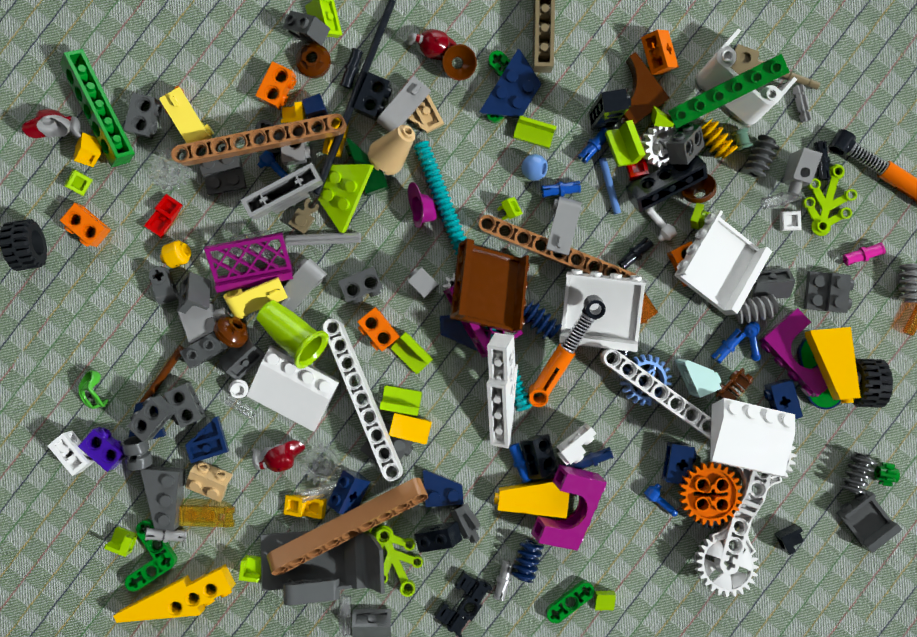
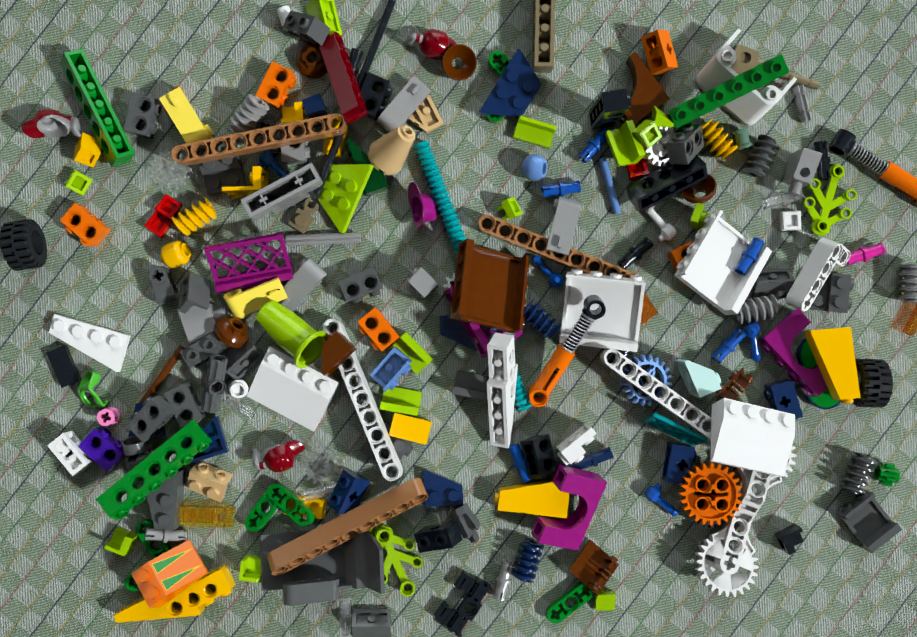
none -> black tile [46,345,82,388]
none -> white wing [49,314,131,372]
none -> green brick [96,419,213,520]
none -> bright pink bush [97,407,121,426]
none -> orange slope [132,540,209,608]
none -> yellow piece [171,197,217,236]
none -> dark grey piece [201,354,228,413]
none -> yellow bracket [221,166,269,199]
none -> light grey piece [230,94,270,133]
none -> green beam [245,483,315,532]
none -> white hinge [277,6,291,27]
none -> dark red beam [319,31,367,124]
none -> reddish brown slope [322,331,356,376]
none -> medium blue bracket [370,346,412,392]
none -> dark grey panel [453,371,489,401]
none -> blue piece [532,255,564,288]
none -> reddish brown hinge [568,540,619,595]
none -> lime slope [633,120,663,149]
none -> teal window [642,413,708,446]
none -> blue pin [734,237,765,276]
none -> white beam [786,237,850,311]

